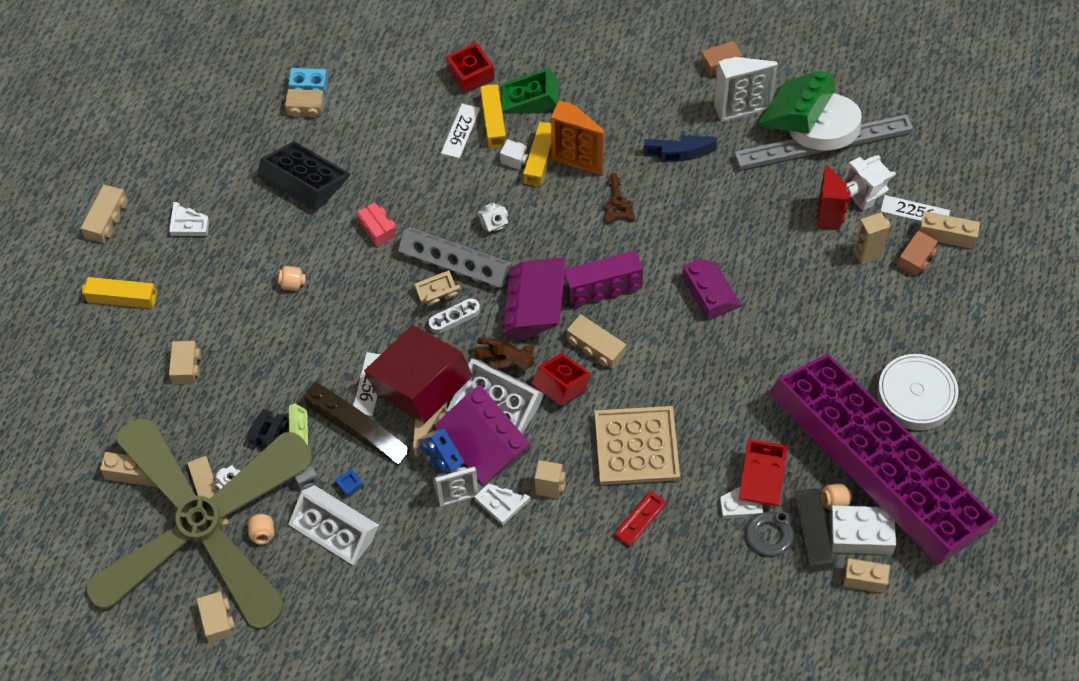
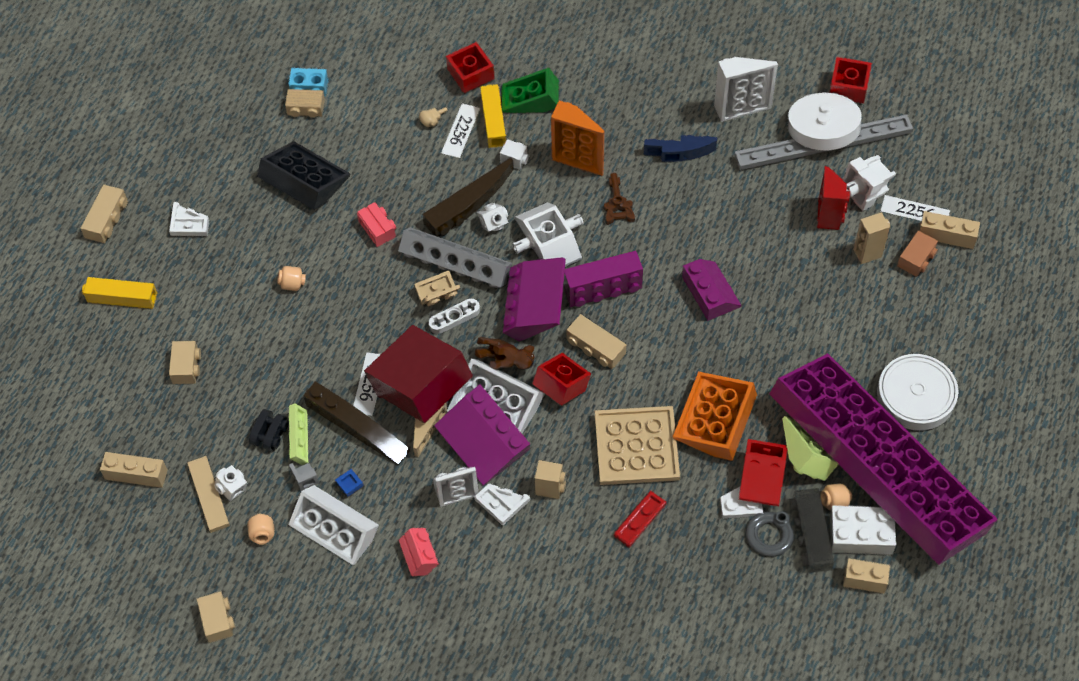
olive piece [87,419,312,629] -> none
blue piece [418,428,465,473] -> none
yellow brick [523,122,552,187] -> none
nougat brick [701,40,743,77] -> none
green slope [758,71,835,134] -> none
none -> coral brick [399,528,439,576]
none -> tan piece [419,107,448,127]
none -> dark brown slope [422,158,513,237]
none -> white slope [512,202,584,267]
none -> orange slope [673,371,757,461]
none -> yellowish green slope [782,416,838,481]
none -> red brick [830,57,872,104]

